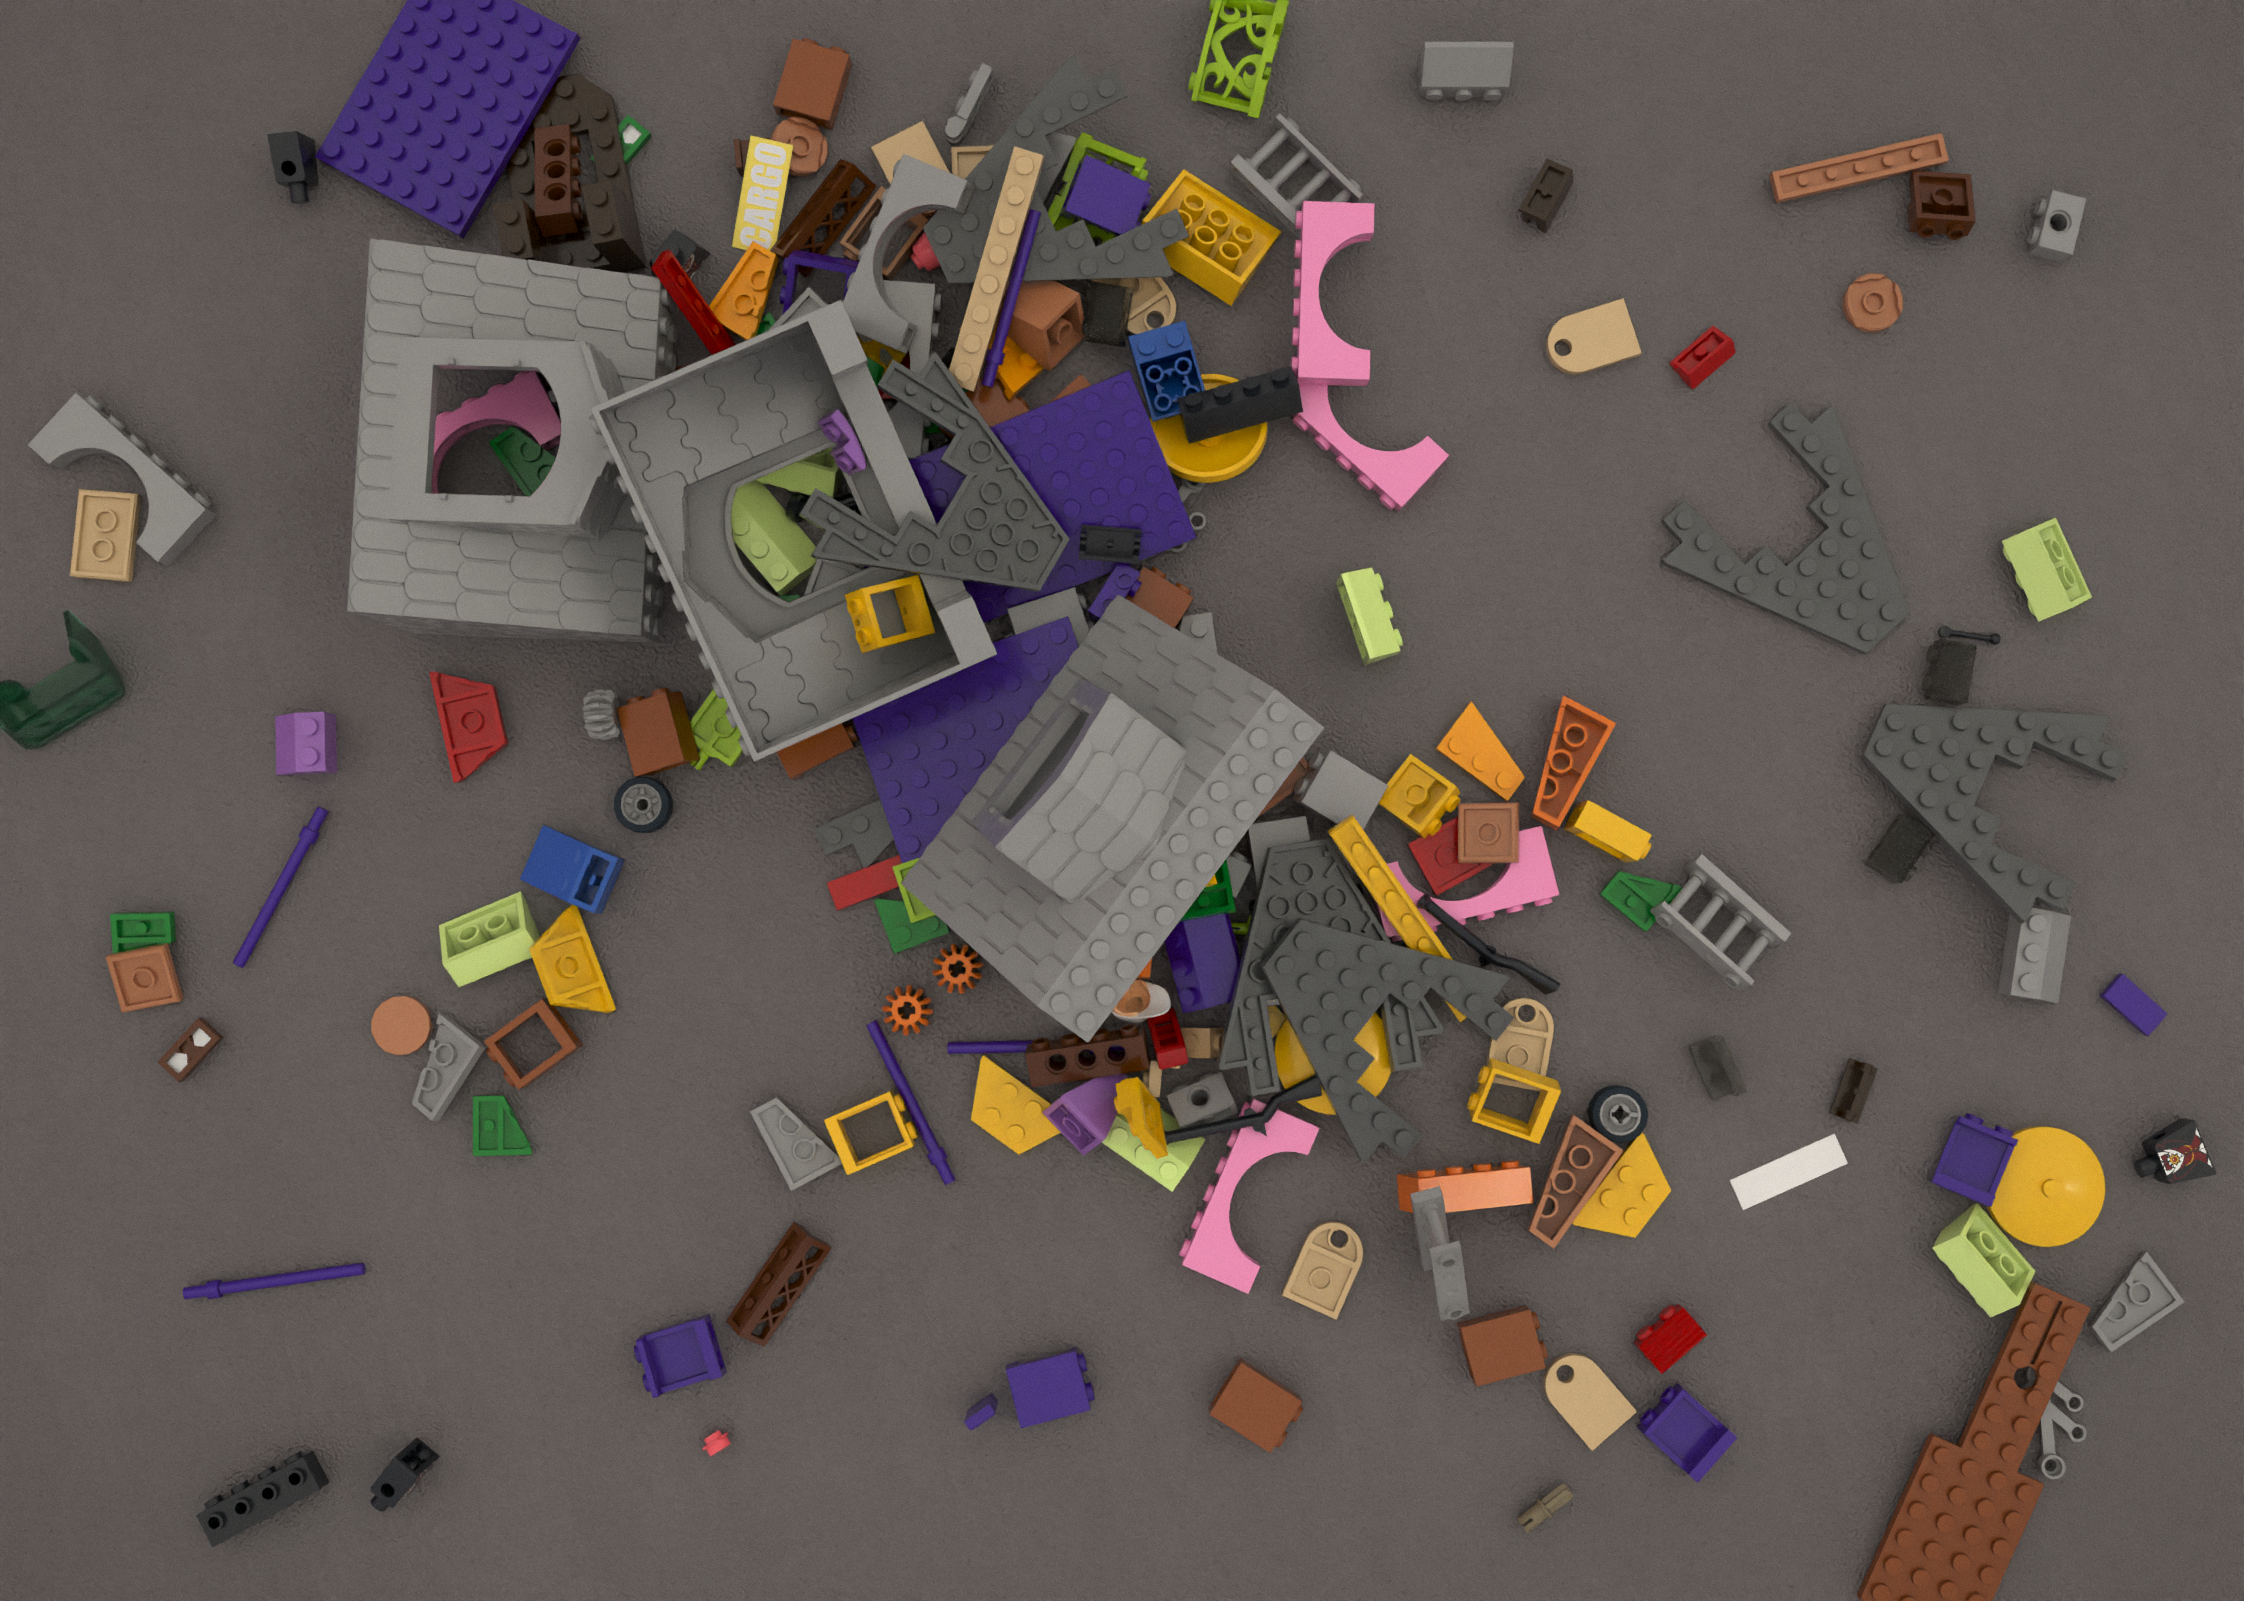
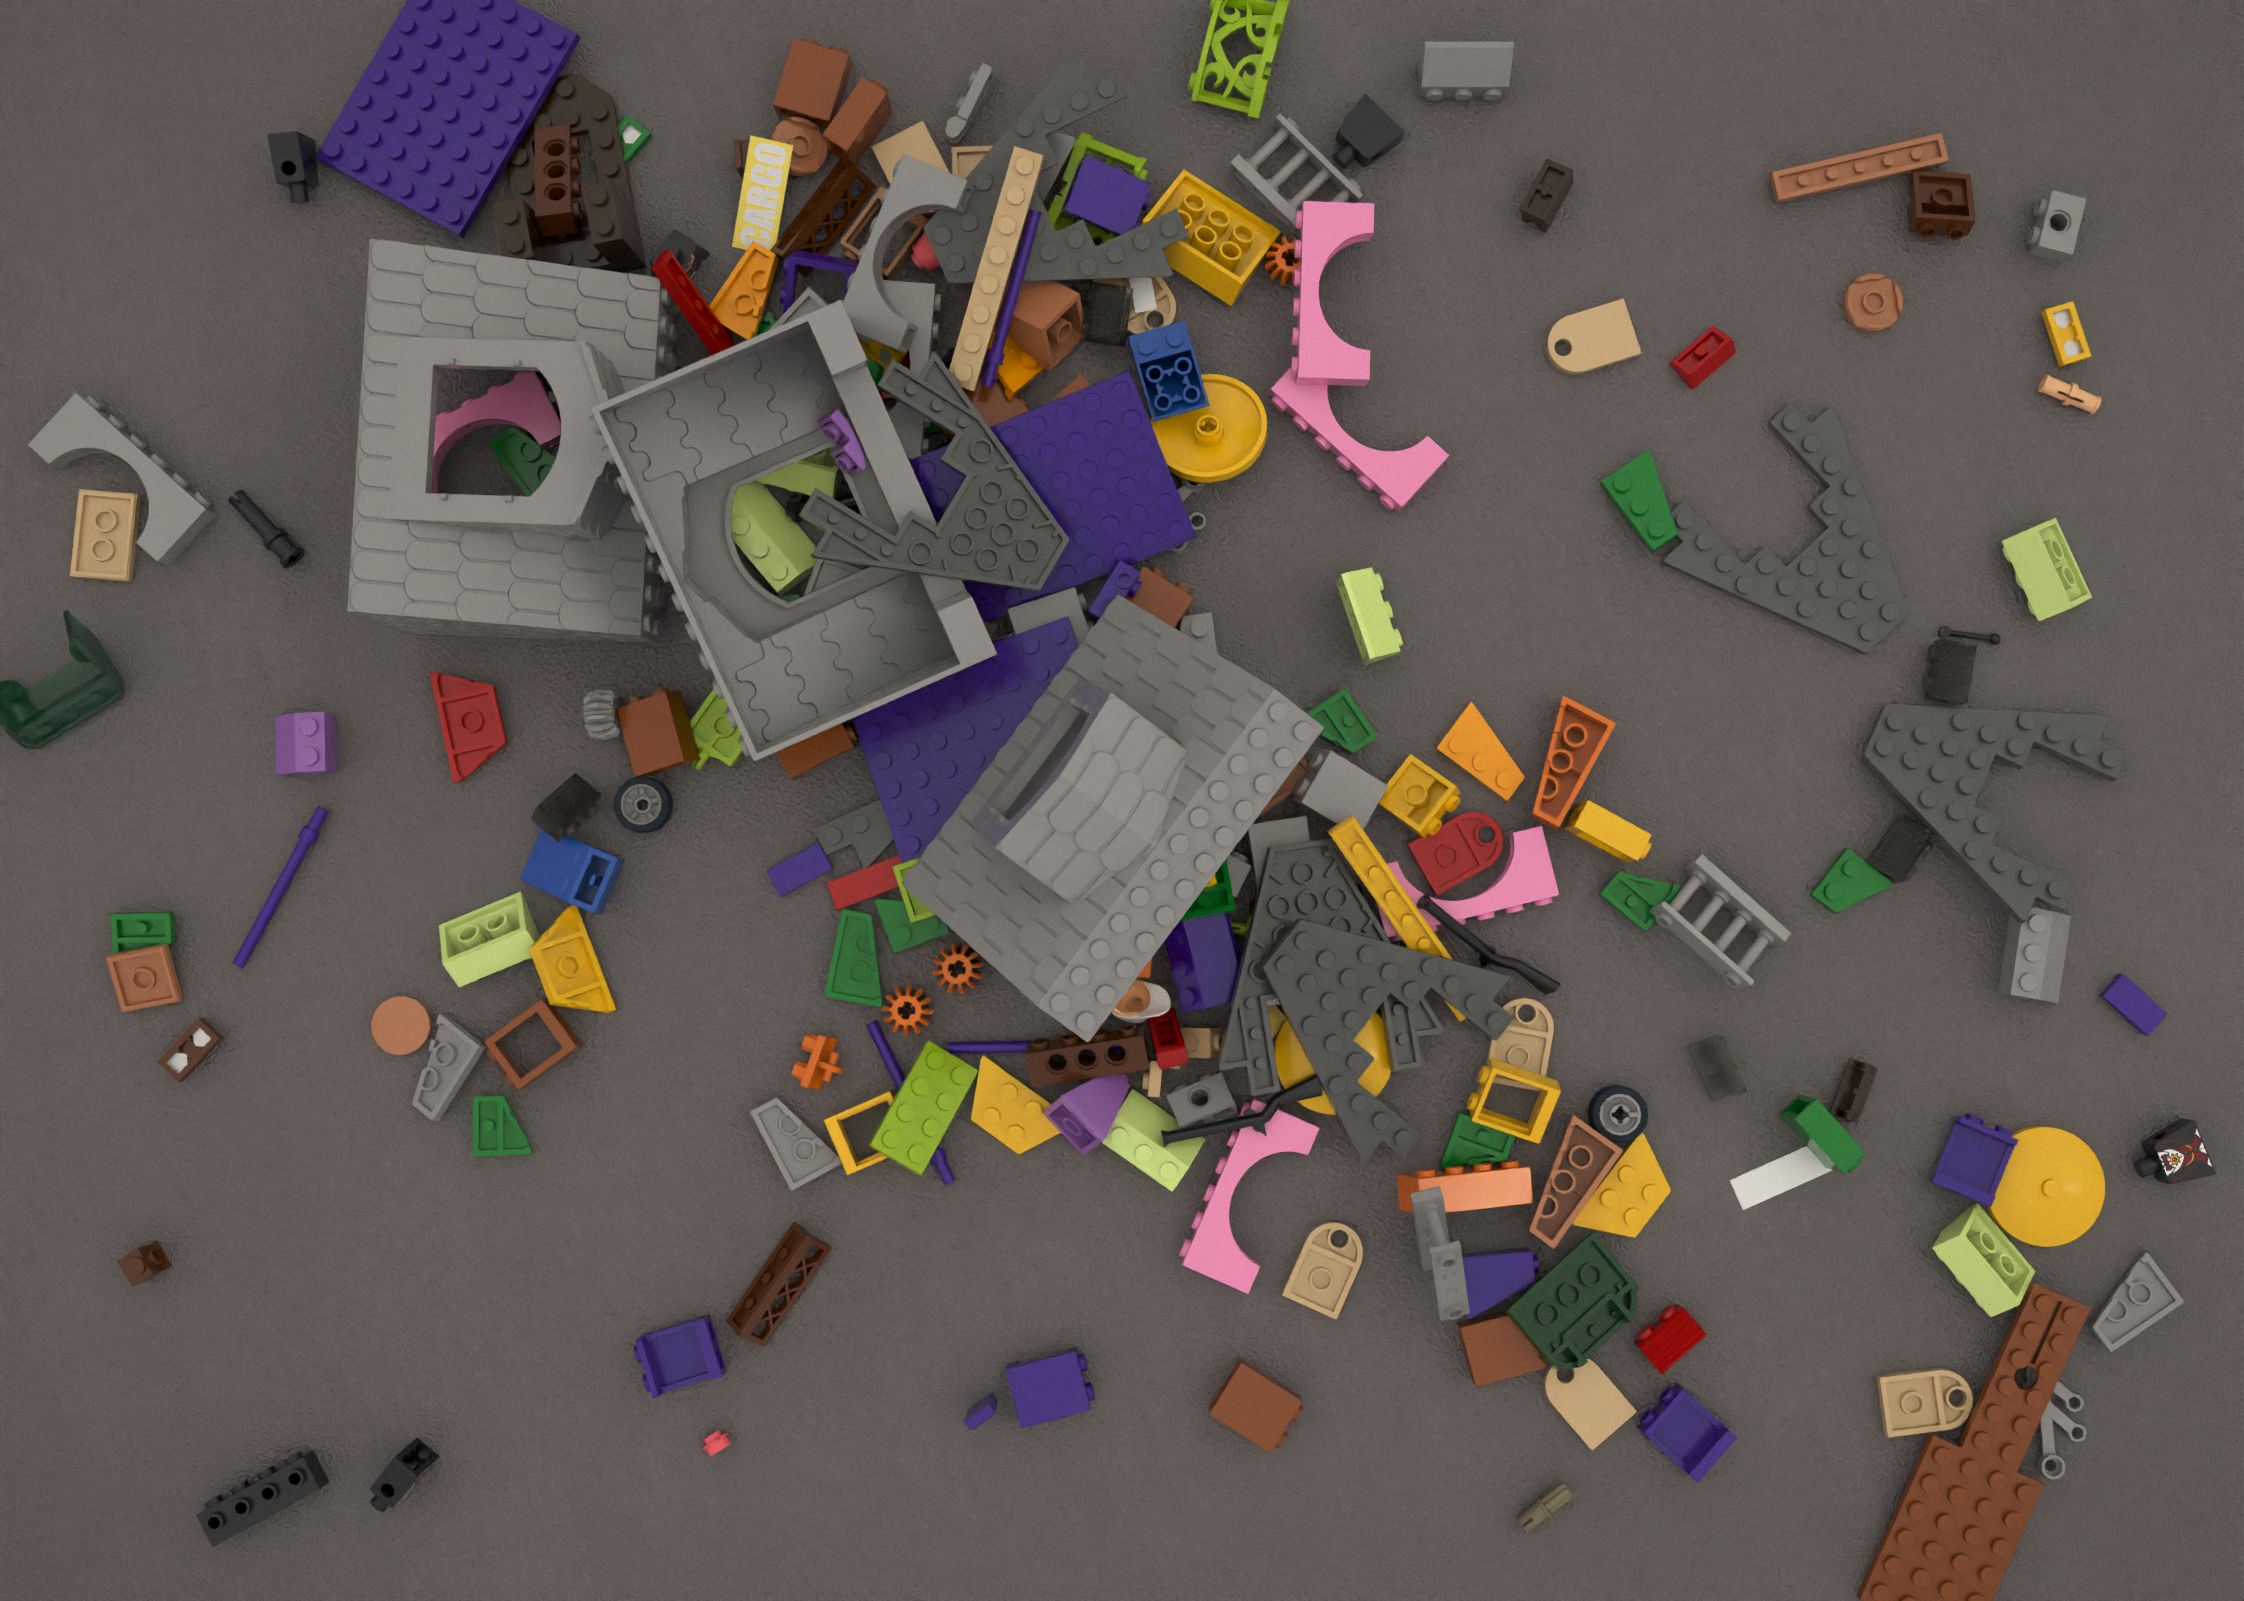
dark purple bar [183,1263,365,1299] -> none
yellow window [845,575,935,653] -> none
black hinge [1078,524,1141,564] -> none
yellow plate [1114,1077,1168,1159] -> none
black brick [1177,367,1303,444] -> none
nougat tile [1458,803,1519,864] -> none
none -> reddish brown brick [117,1240,172,1287]
none -> black pin [228,490,305,568]
none -> clear smoke brick [531,773,602,842]
none -> dark purple tile [767,843,833,897]
none -> orange hips [791,1034,844,1090]
none -> dark orange brick [822,77,893,166]
none -> green wing [824,909,883,1008]
none -> lime plate [868,1041,979,1175]
none -> white sticker [1129,278,1157,313]
none -> orange gear [1265,236,1299,287]
none -> green wing [1307,688,1378,754]
none -> black torso [1332,93,1405,169]
none -> green wing [1440,1111,1515,1168]
none -> dark purple slope [1462,1248,1539,1318]
none -> dark green plate [1504,1232,1638,1369]
none -> green wing [1600,449,1678,553]
none -> green brick [1778,1095,1866,1174]
none -> green wing [1809,848,1893,913]
none -> tan tile [1876,1368,1973,1438]
none -> light nougat pin [2038,374,2102,415]
none -> yellow piece [2041,301,2091,367]

